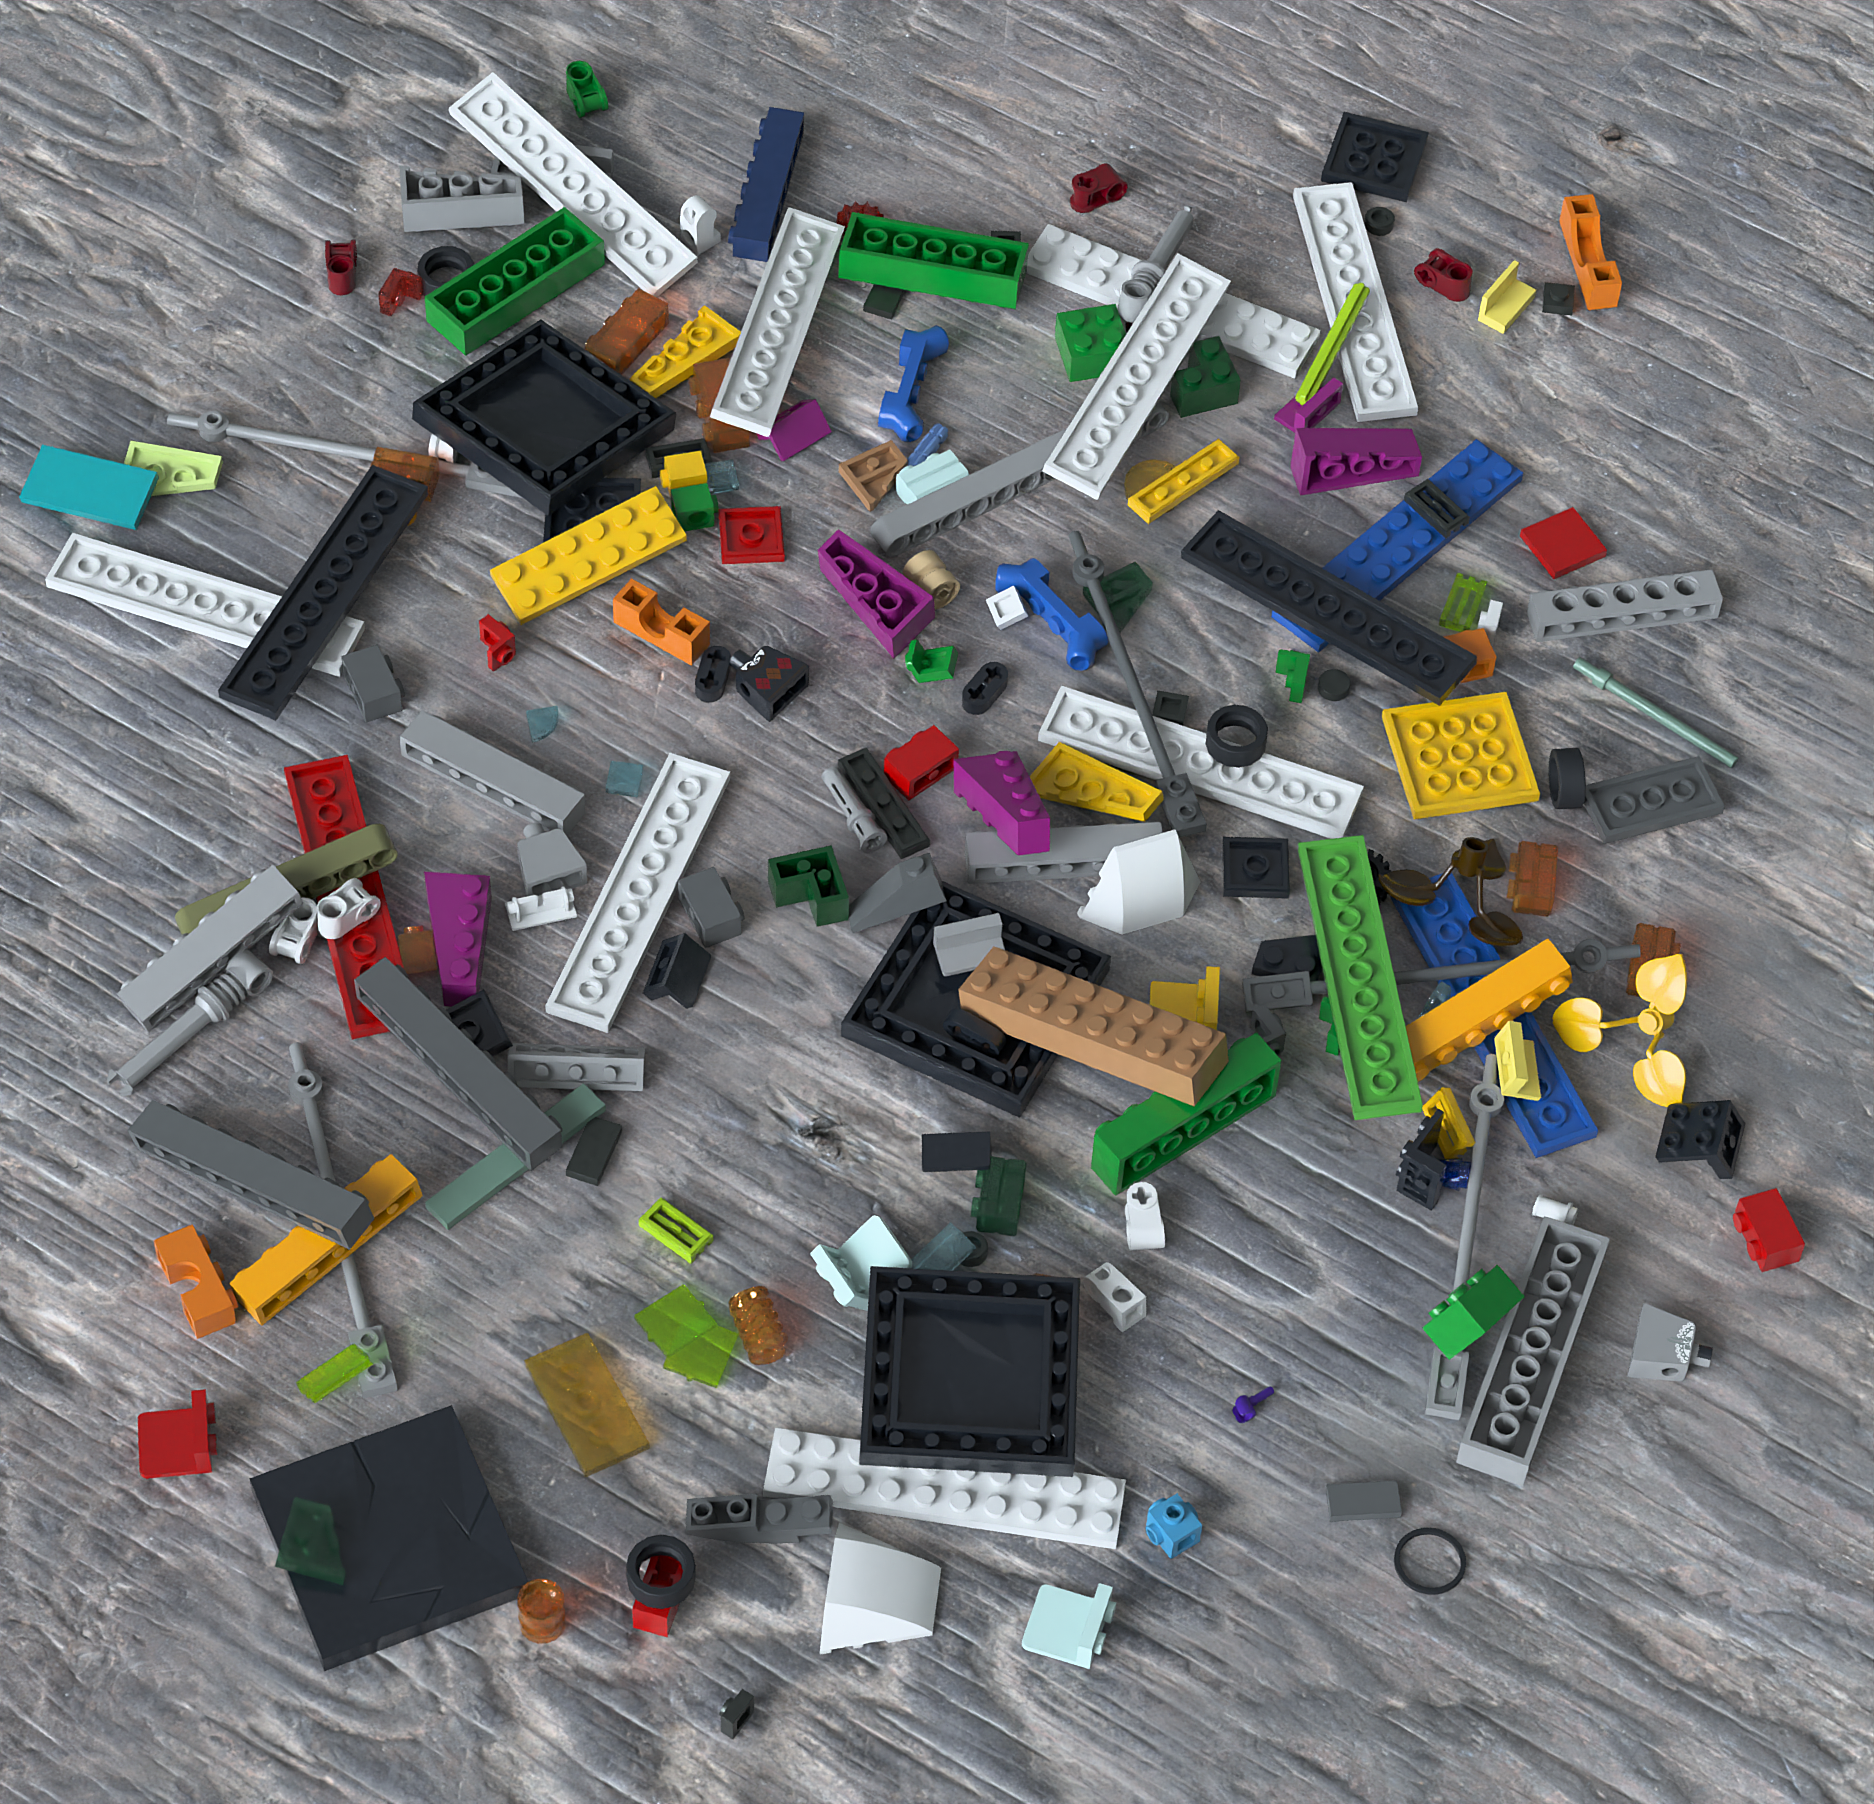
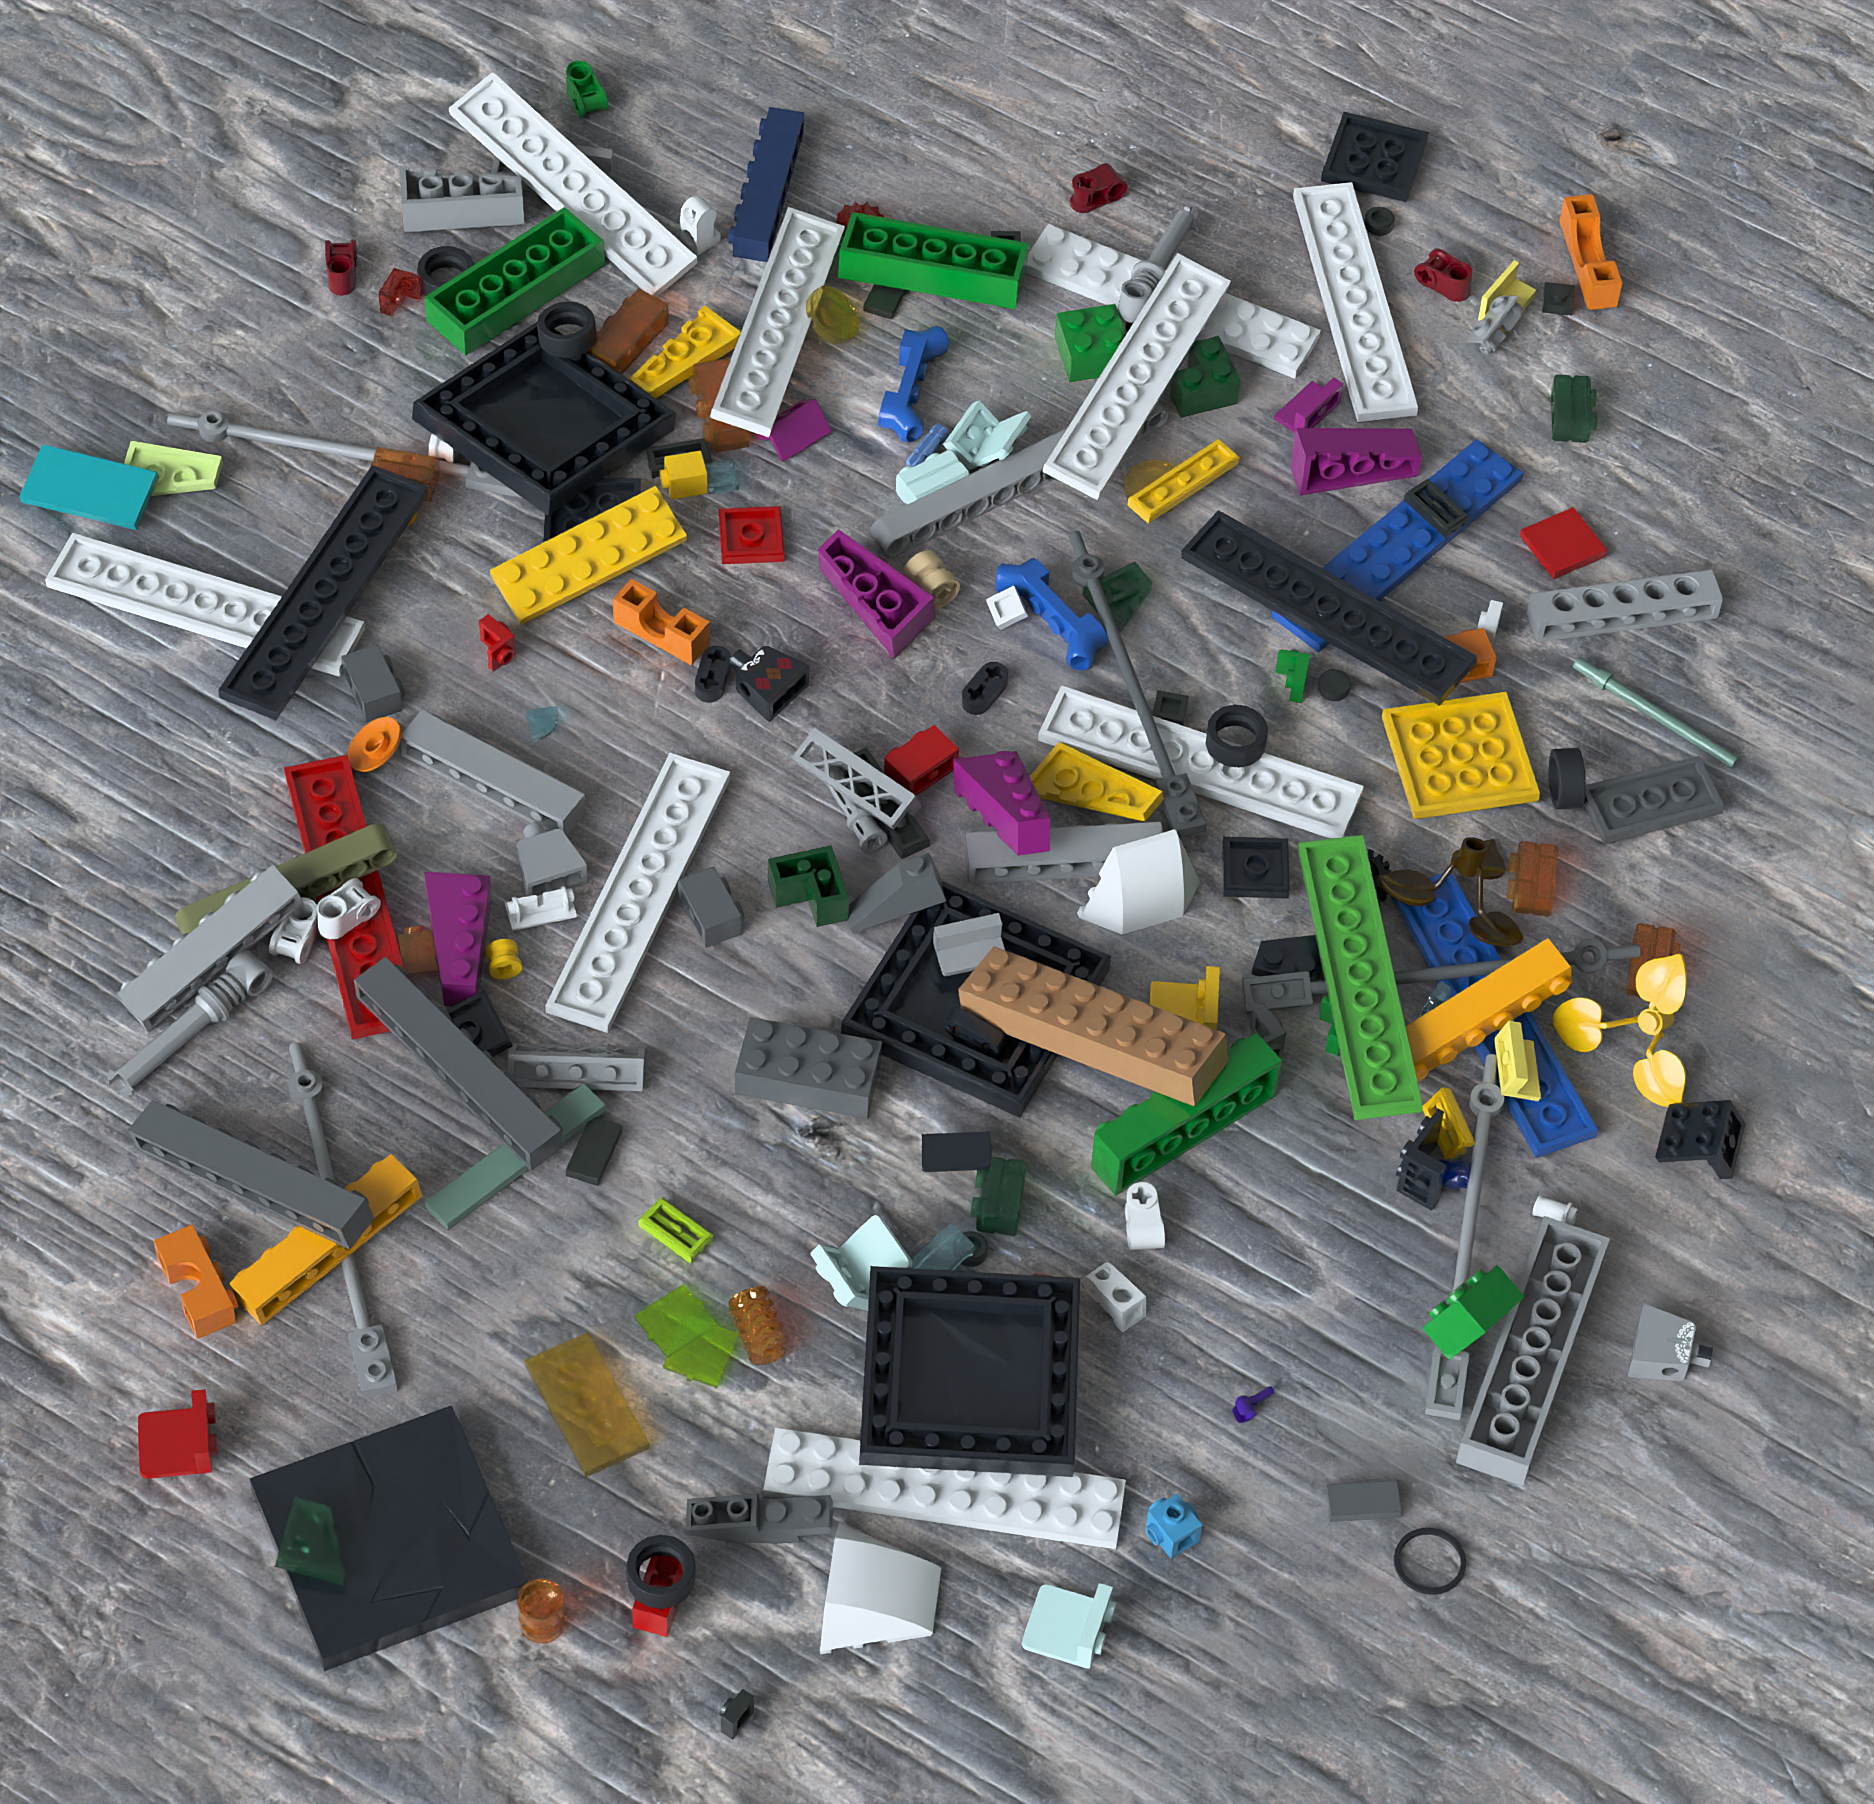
clear neon green tile [296,1343,373,1403] -> none
clear light blue tile [606,761,643,797] -> none
black panel [643,933,711,1009] -> none
green brick [671,483,719,532] -> none
medium nougat wing [838,440,908,512] -> none
green bracket [905,639,958,683] -> none
lime axle [1295,282,1370,406] -> none
clear neon green tile [1439,573,1488,632] -> none
red brick [1733,1188,1805,1272] -> none
none -> orange dish [347,717,402,772]
none -> yellow wheel [485,939,522,980]
none -> black tyre [537,301,597,358]
none -> dark grey brick [735,1017,882,1119]
none -> light grey fence [791,727,922,829]
none -> clear yellow tile [806,286,859,344]
none -> light aqua bracket [943,400,1031,470]
none -> light grey hinge [1467,295,1523,355]
none -> clear green brick [1551,374,1597,443]

